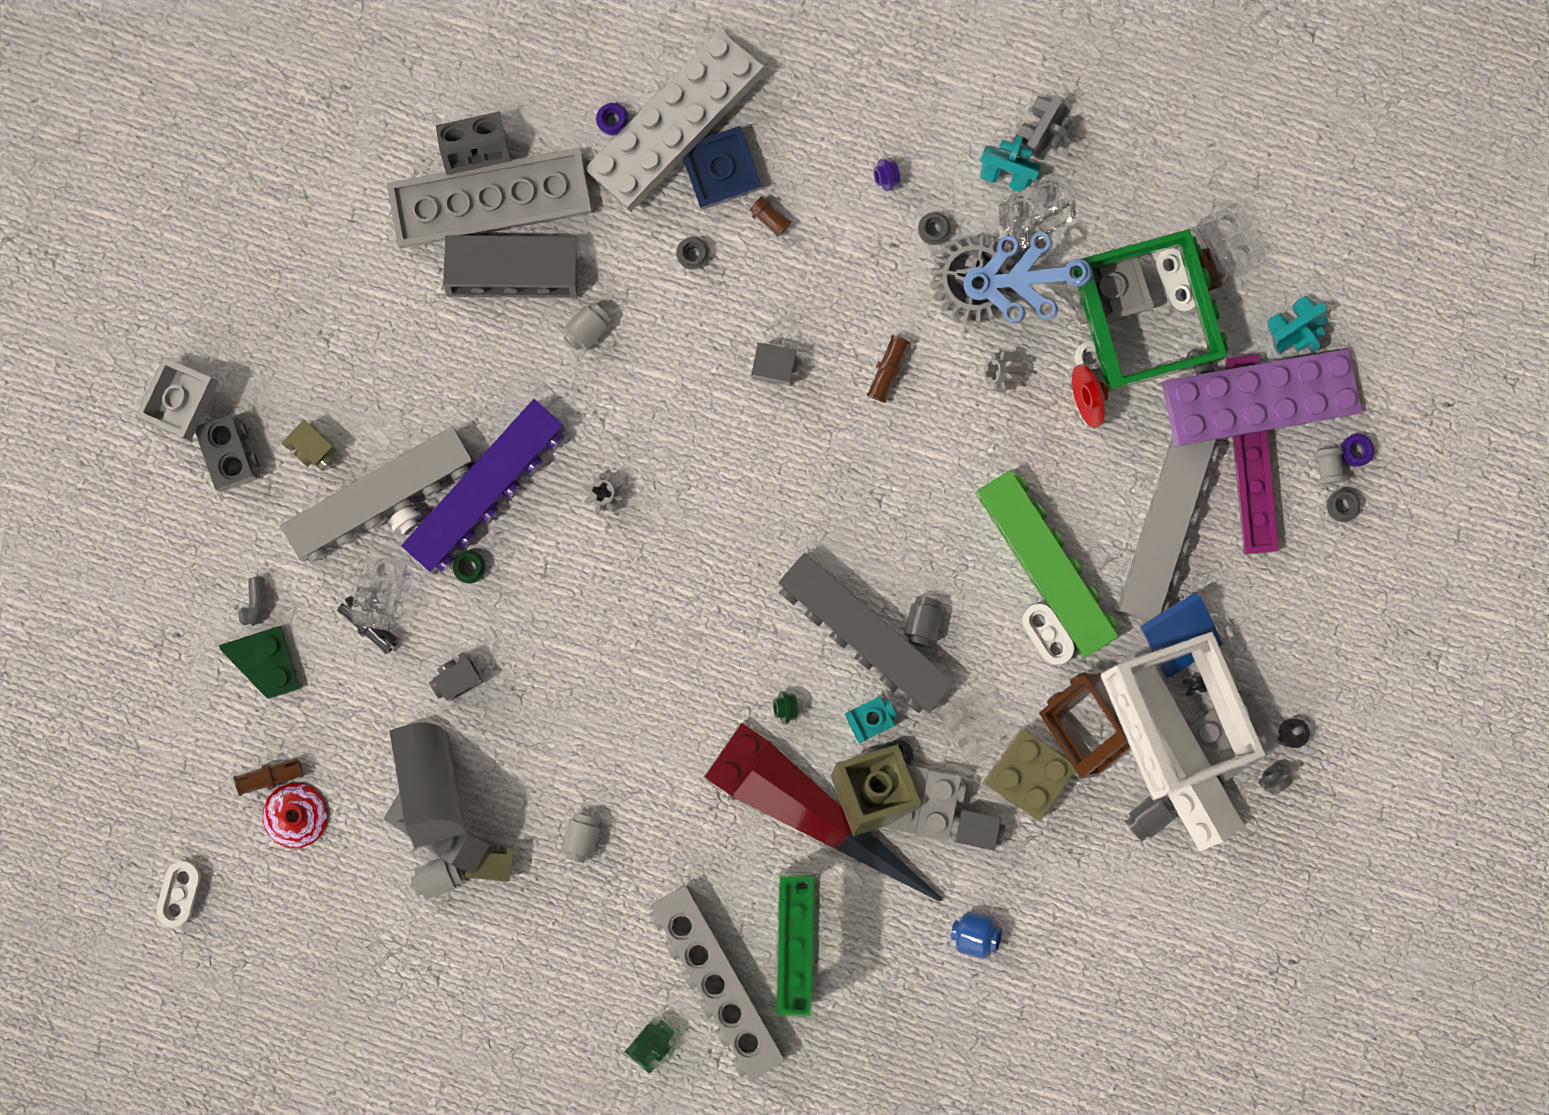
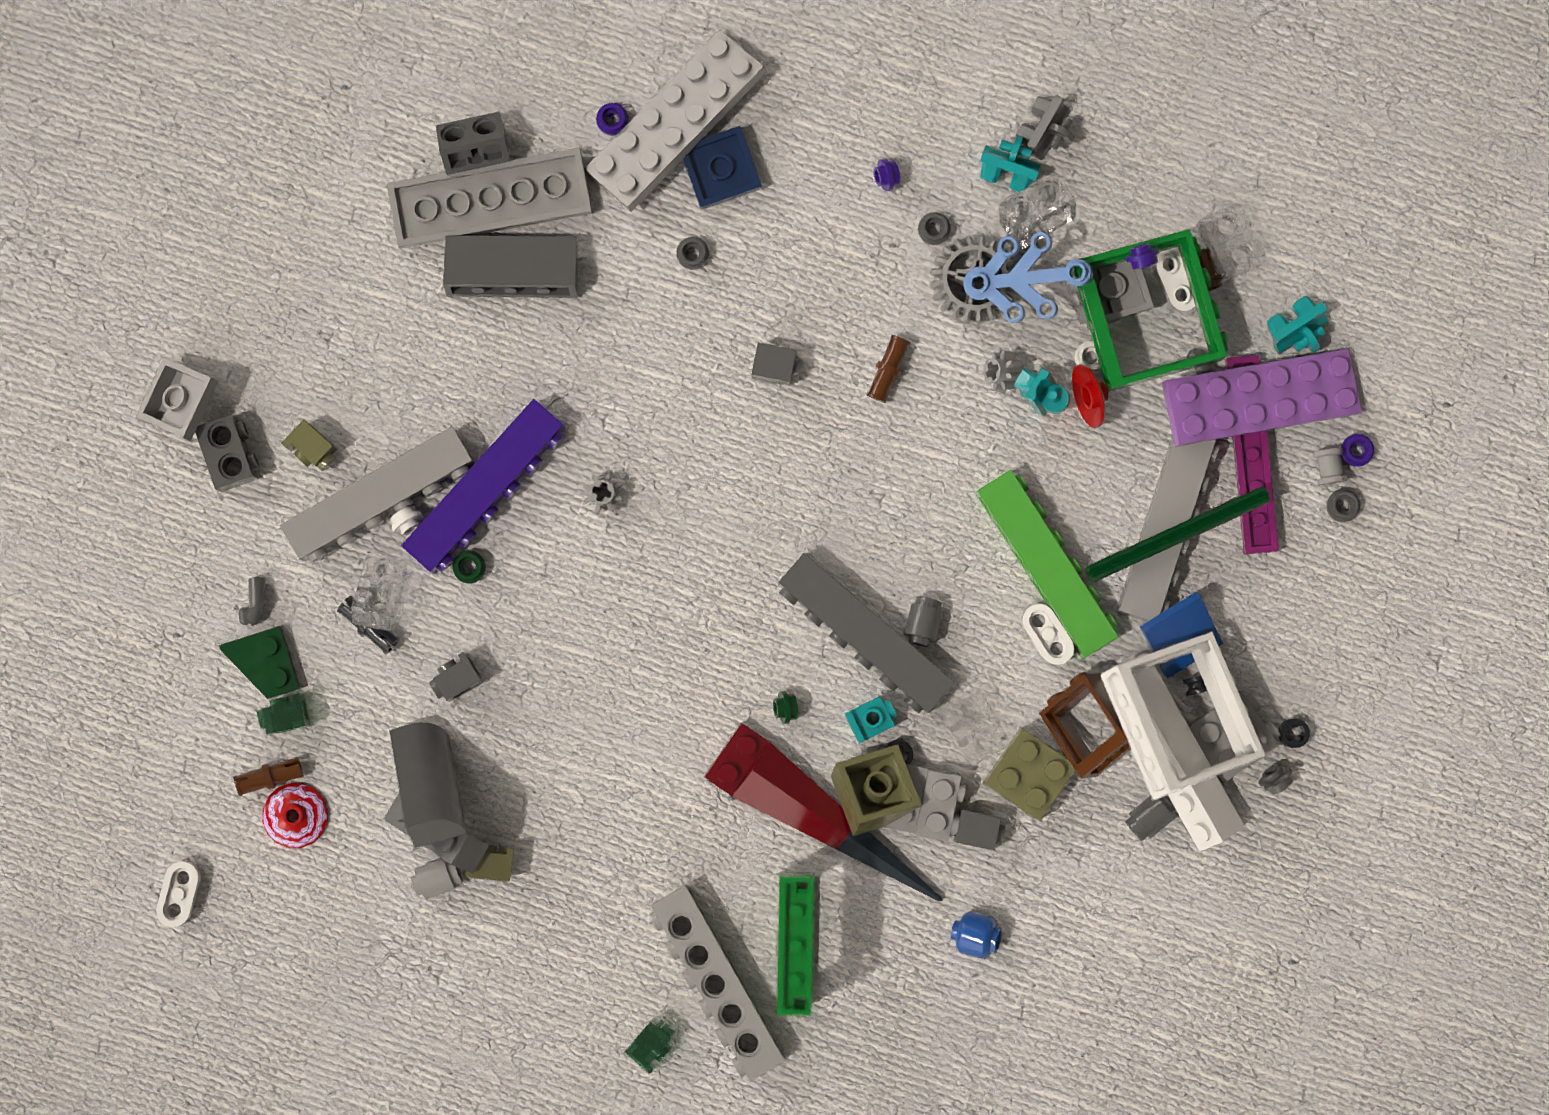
light grey brick [561,812,601,863] -> none
light grey brick [563,302,612,351] -> none
reddish brown pin [749,196,792,238] -> none
none -> clear green brick [257,693,311,735]
none -> teal hips [1014,368,1070,417]
none -> dark green axle [1085,486,1271,582]
none -> dark purple plate [1126,243,1159,269]

